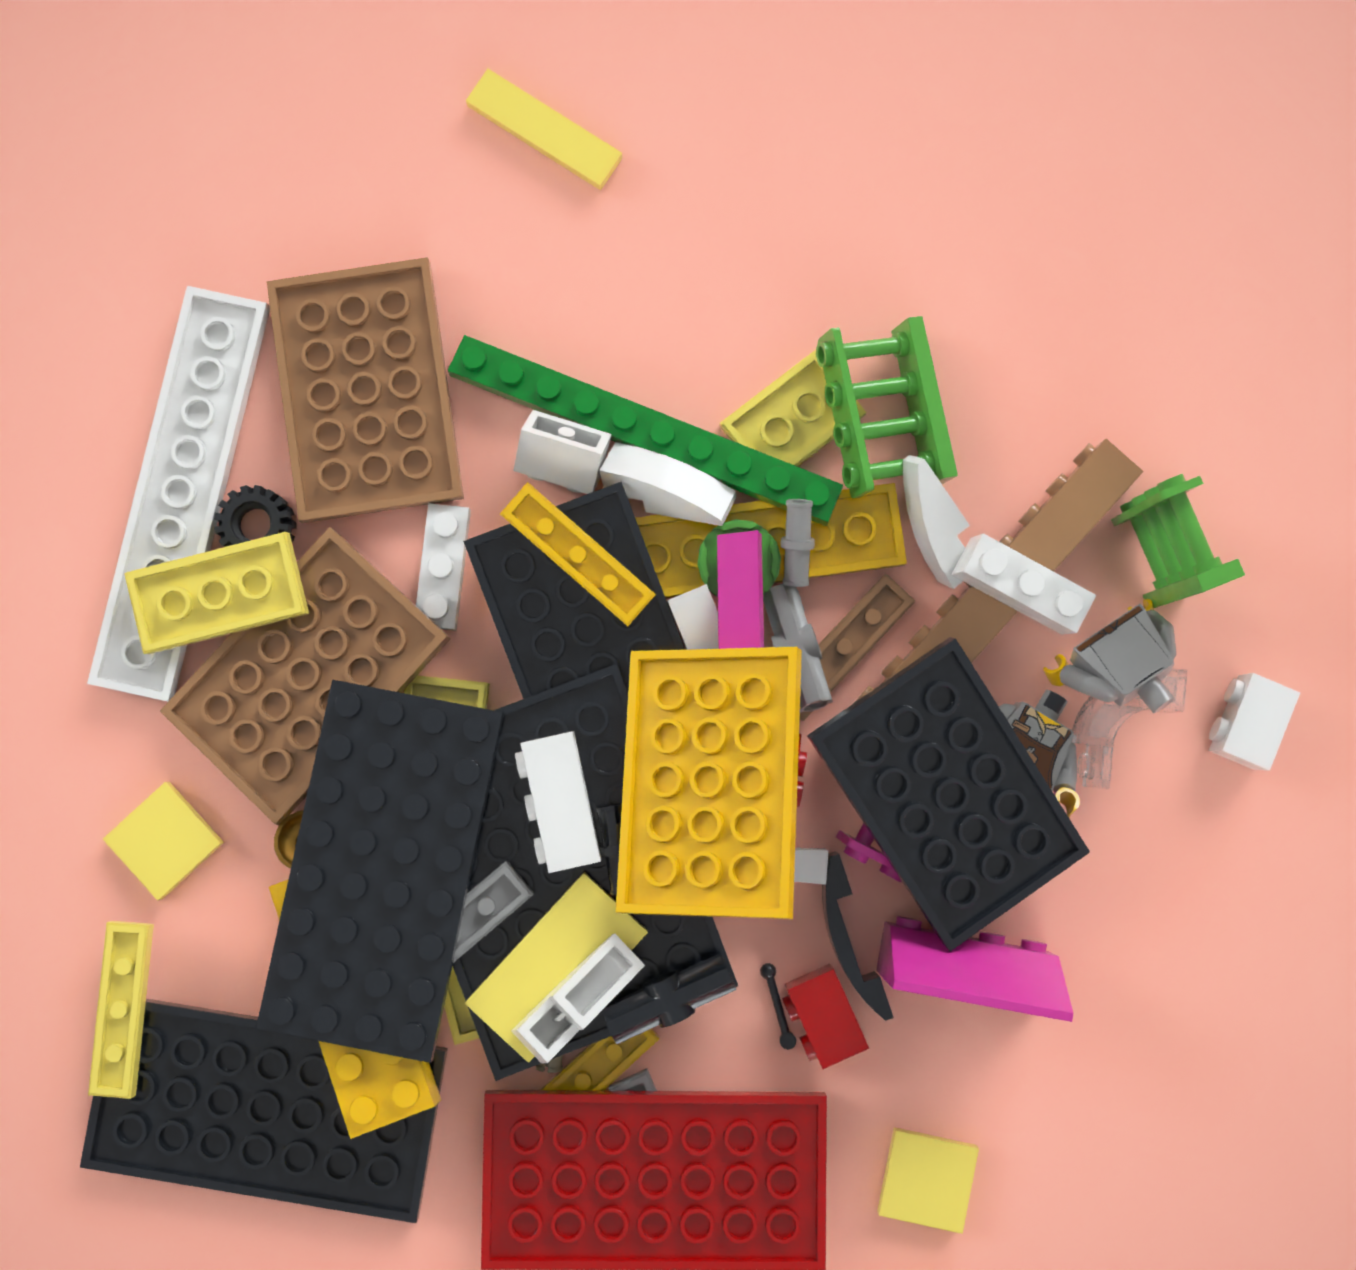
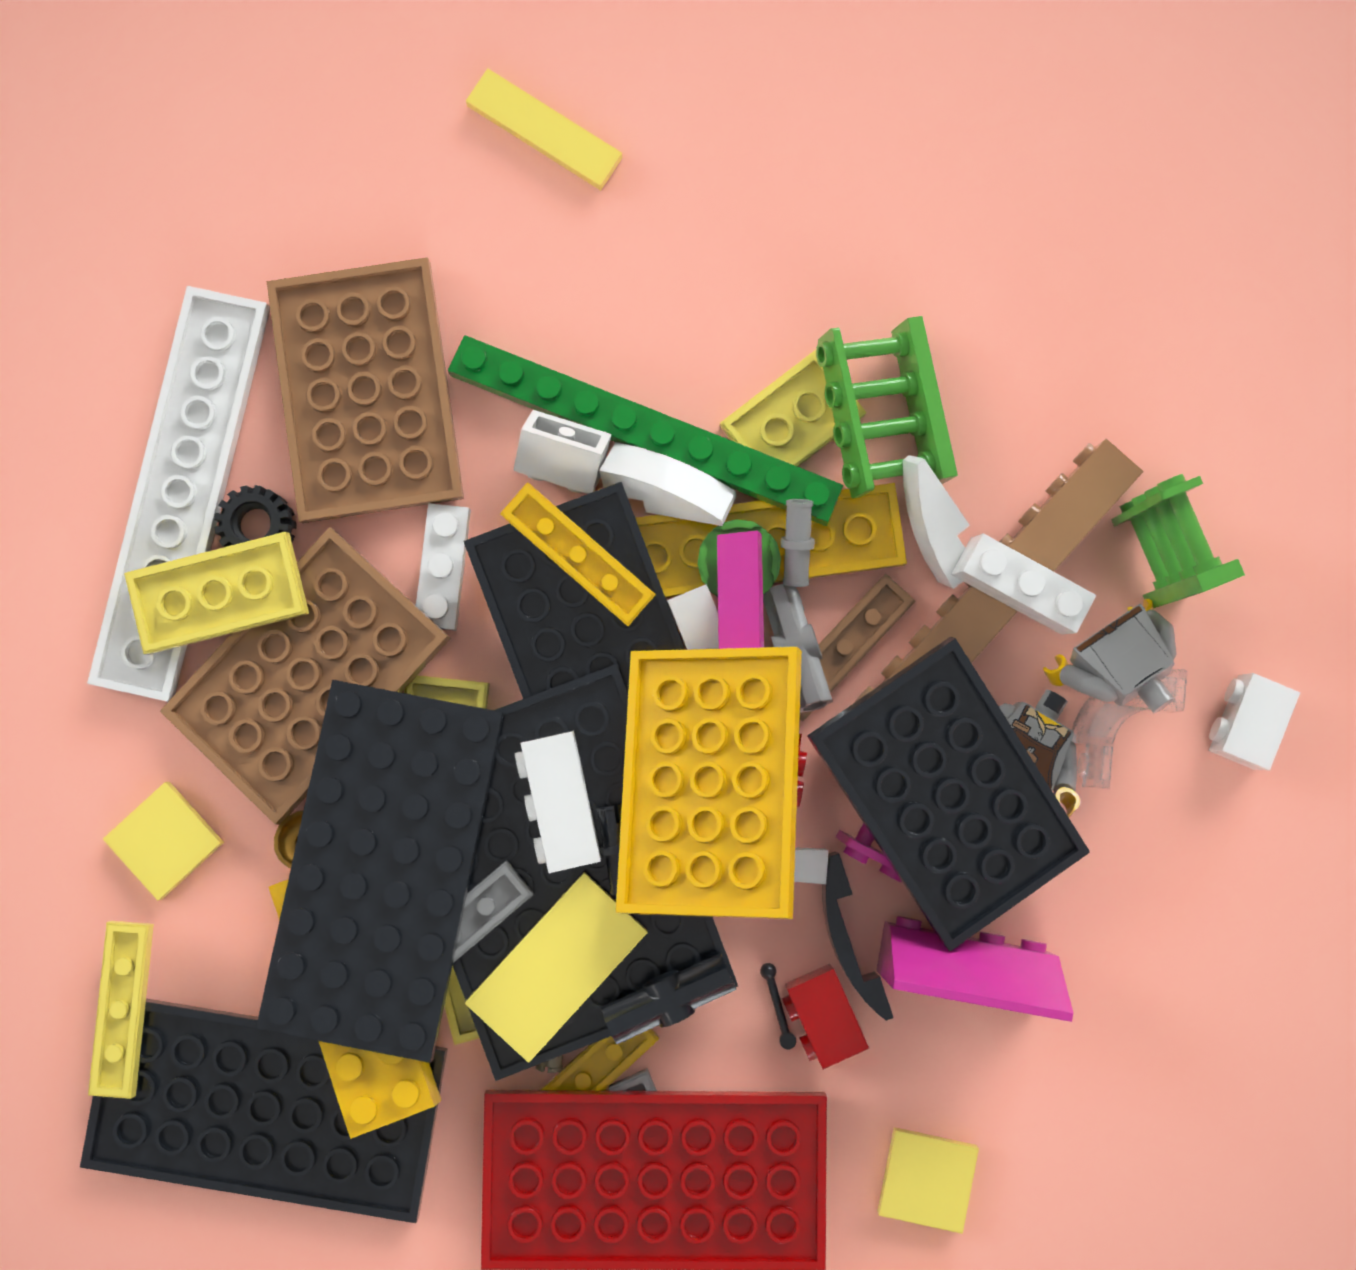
white slope [511,933,645,1063] -> none

